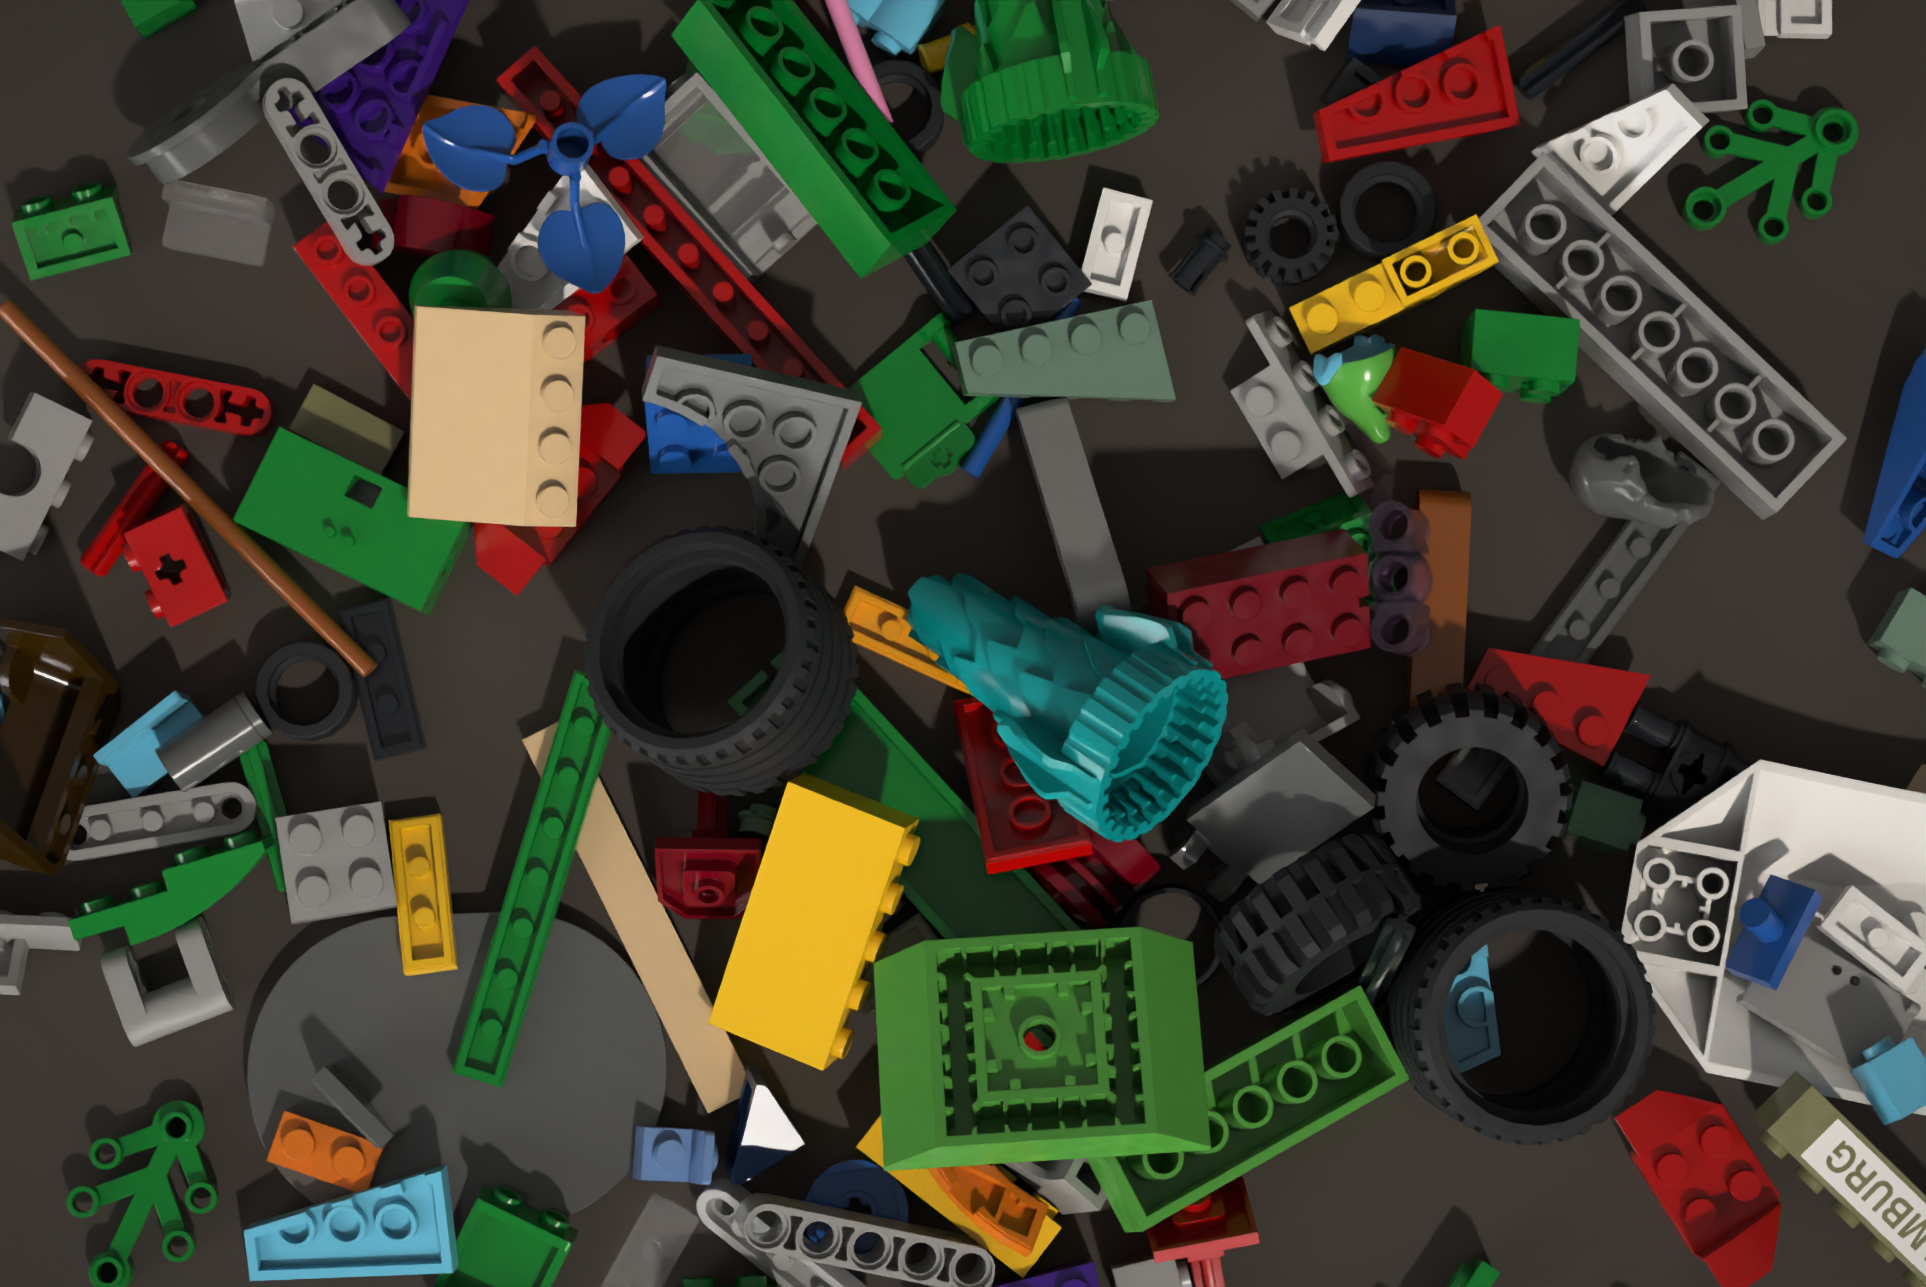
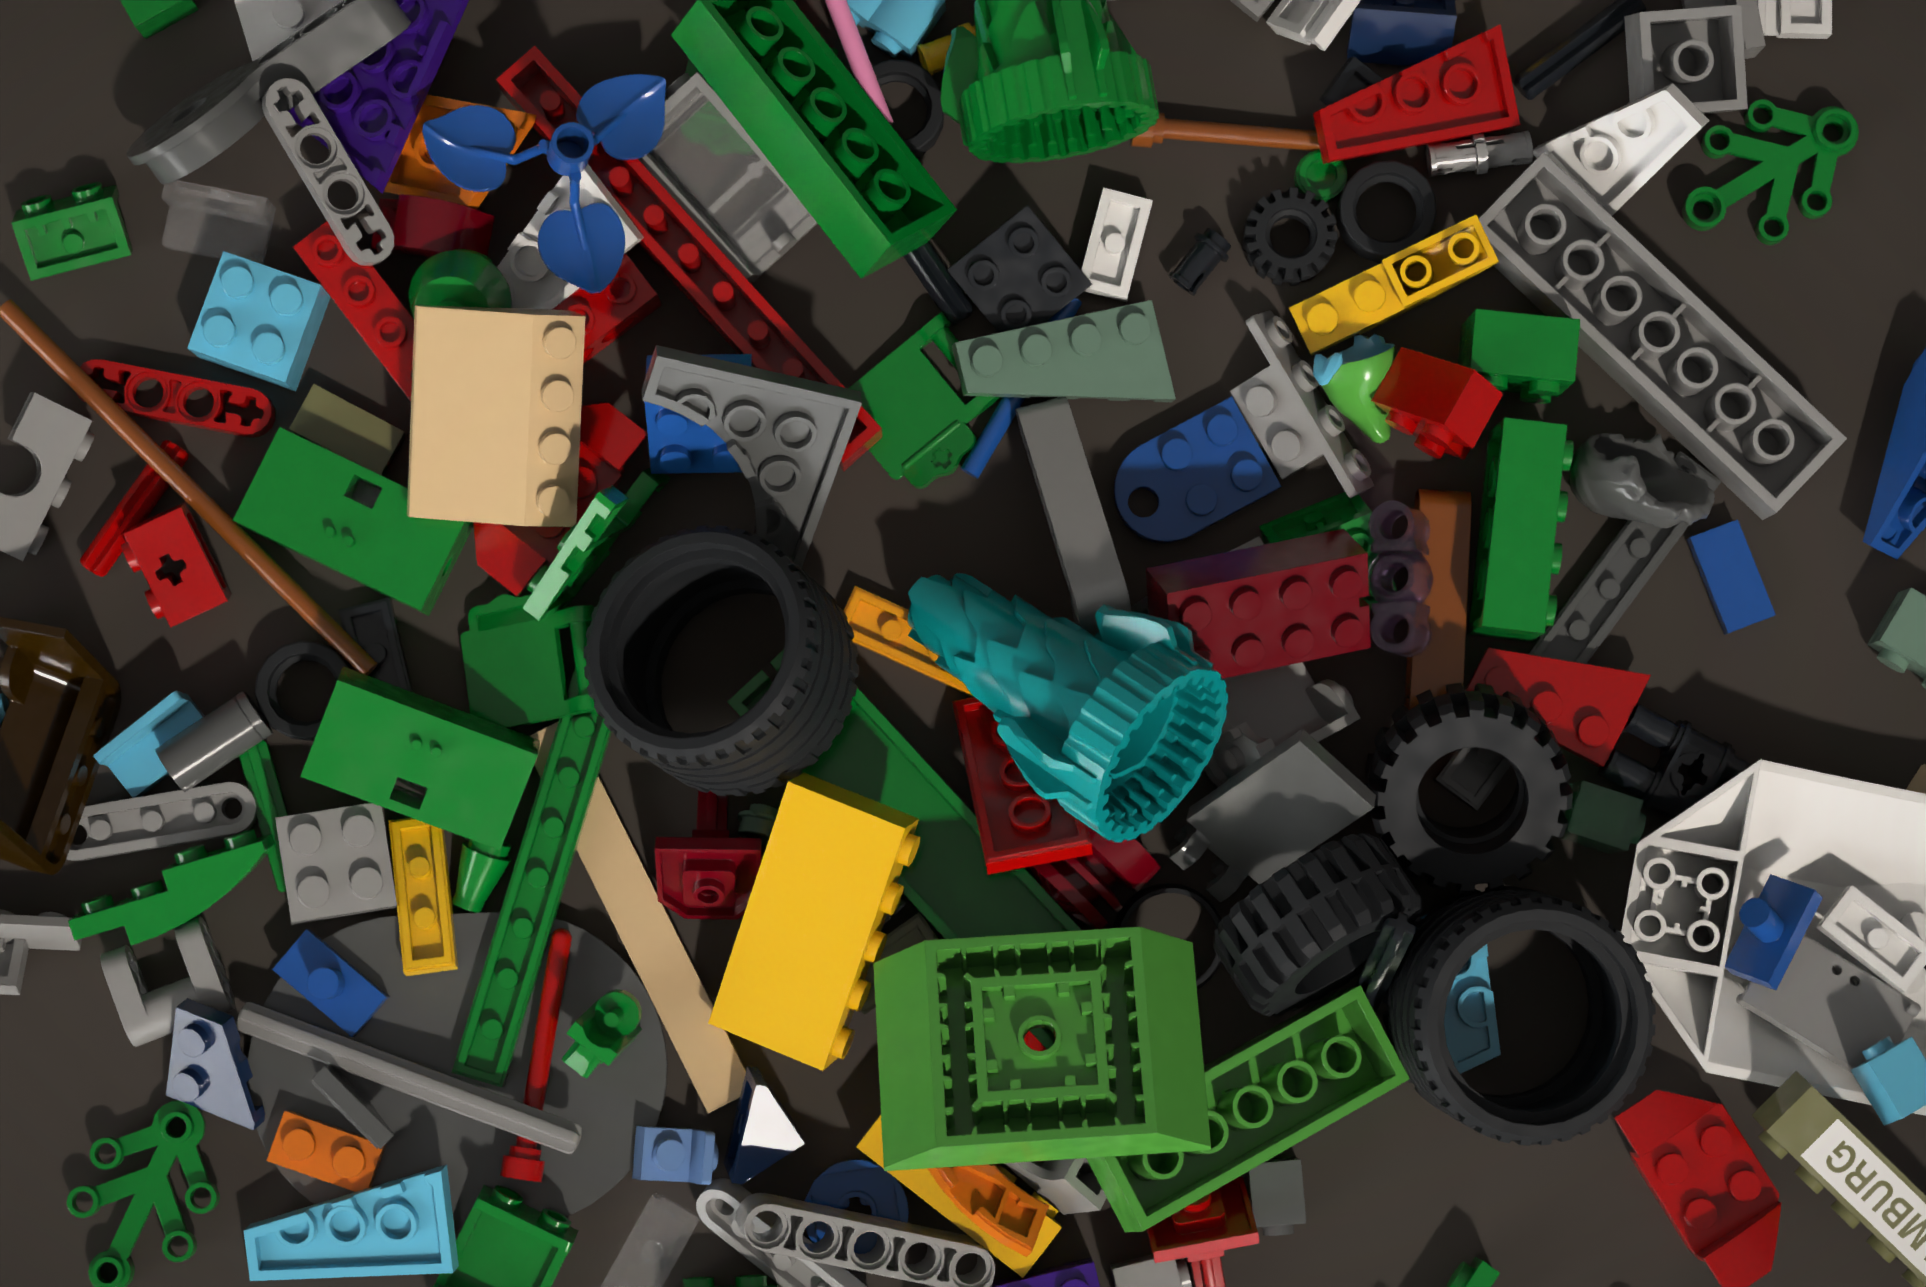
none -> wing [166,998,265,1130]
none -> medium azure brick [187,251,331,392]
none -> light grey axle [236,1002,583,1154]
none -> blue tile [272,929,389,1037]
none -> green brick [300,667,540,850]
none -> green cone [452,839,512,913]
none -> green piece [461,594,596,728]
none -> red piece [500,928,572,1182]
none -> green wing [523,467,671,621]
none -> green hips [562,989,642,1078]
none -> blue plate [1114,397,1282,543]
none -> dark orange piece [1130,112,1320,151]
none -> dark grey brick [1245,1157,1307,1236]
none -> green tile [1294,150,1347,203]
none -> light grey pin [1425,131,1533,177]
none -> green brick [1467,417,1574,642]
none -> blue tile [1686,519,1776,635]

